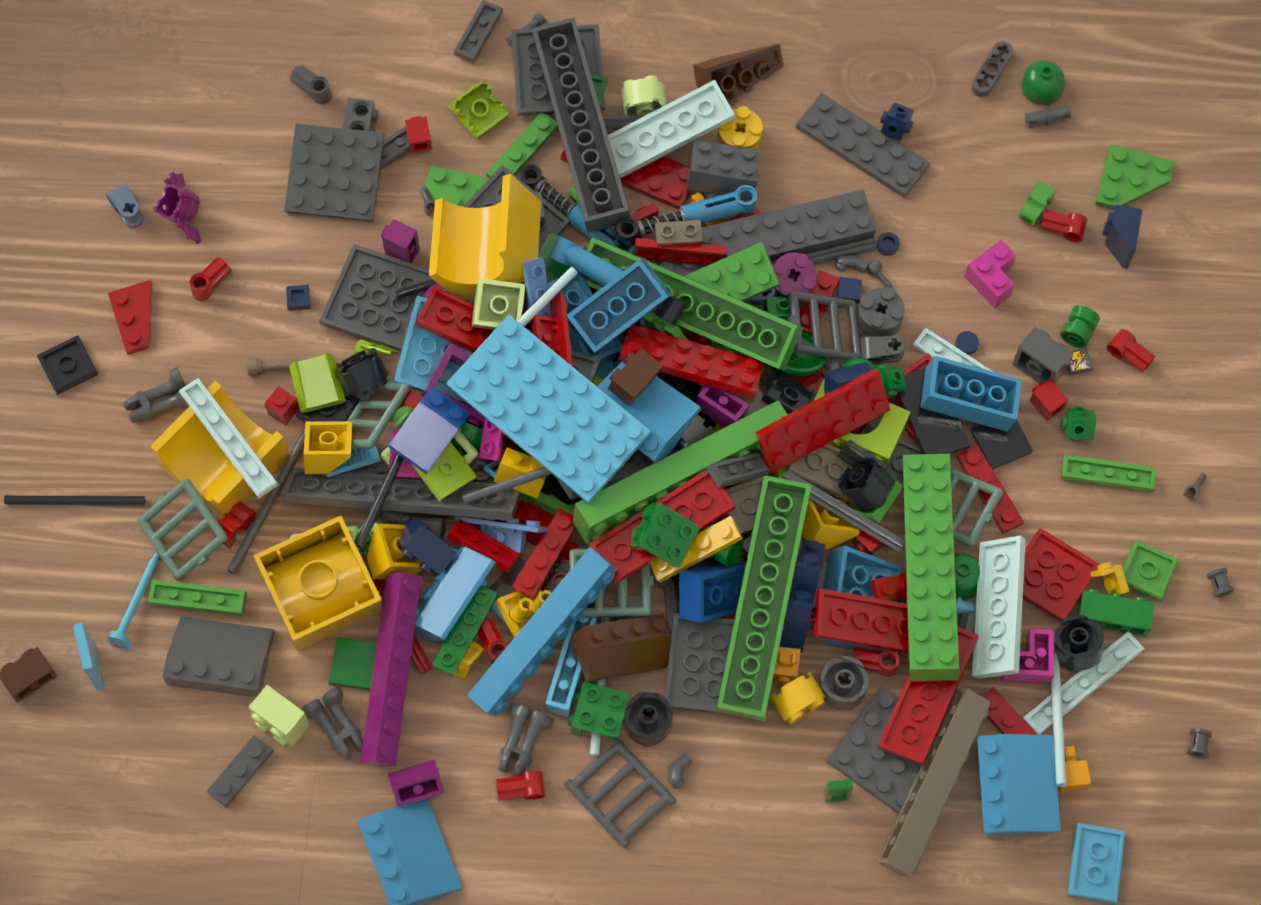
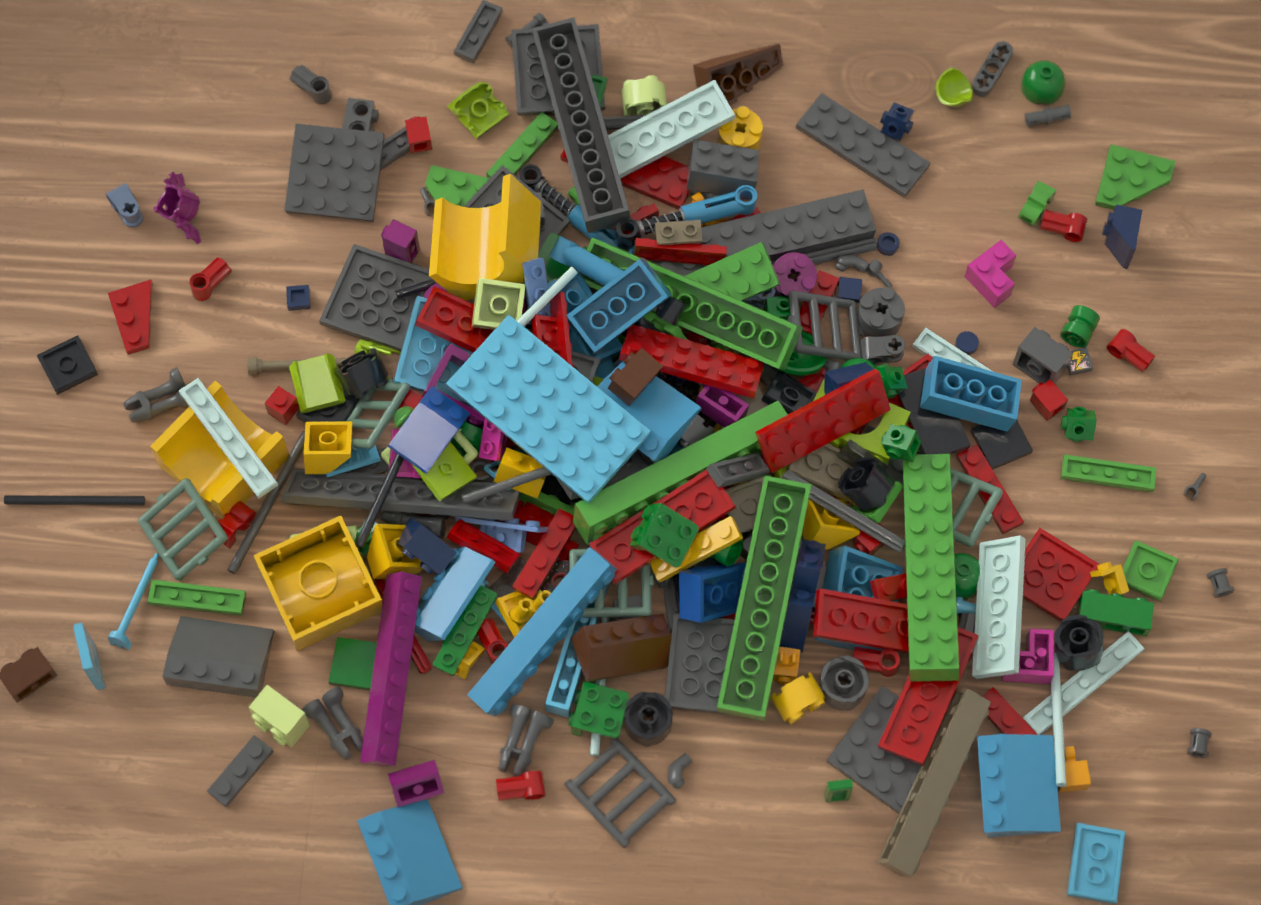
none -> green brick [882,424,921,462]
none -> lime helmet [936,68,973,107]

